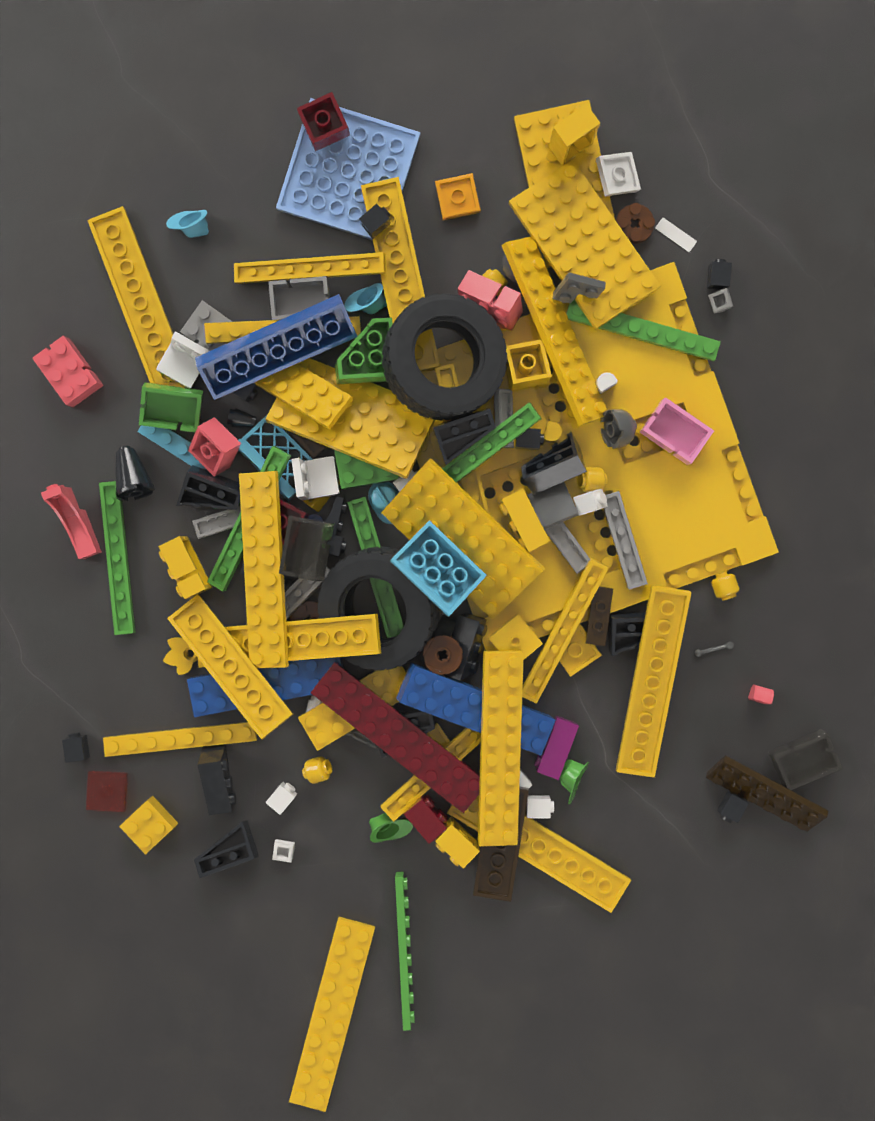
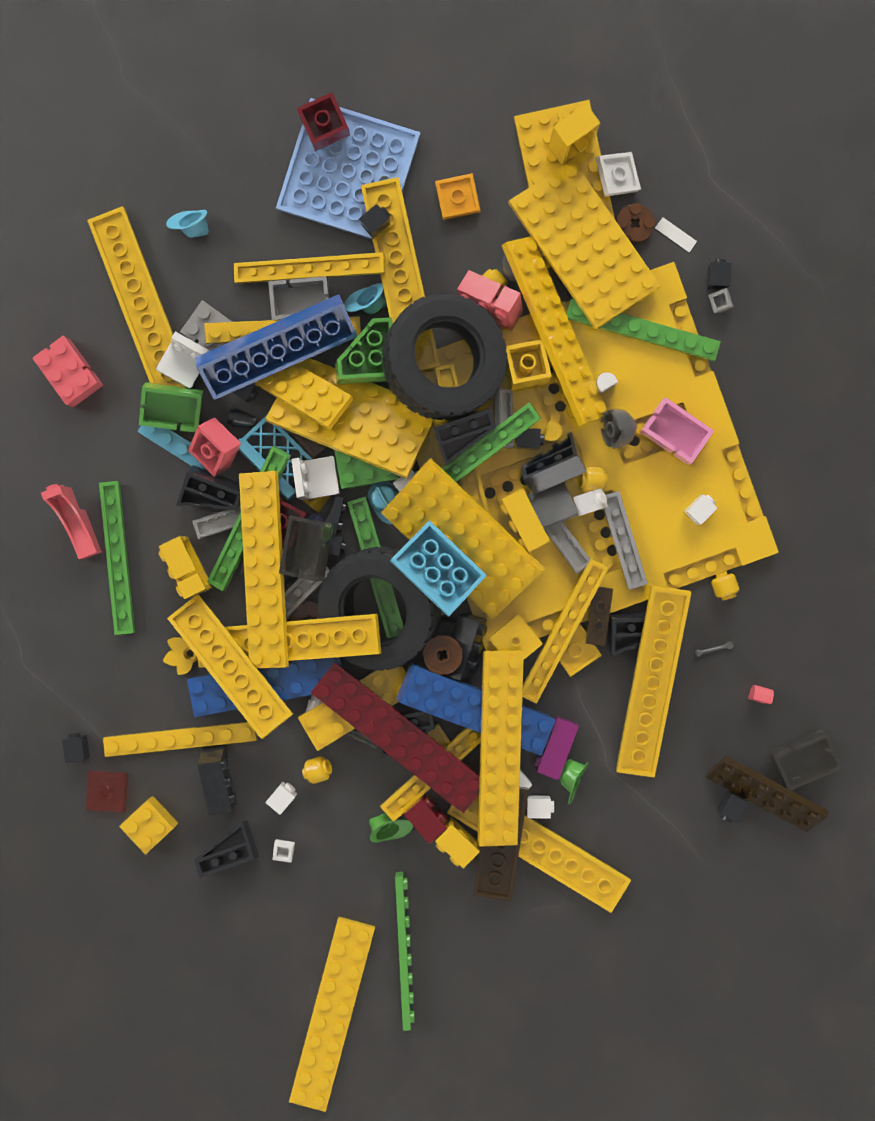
black cone [116,446,155,501] -> none
dark grey plate [553,272,606,304] -> none
none -> white brick [683,494,717,525]

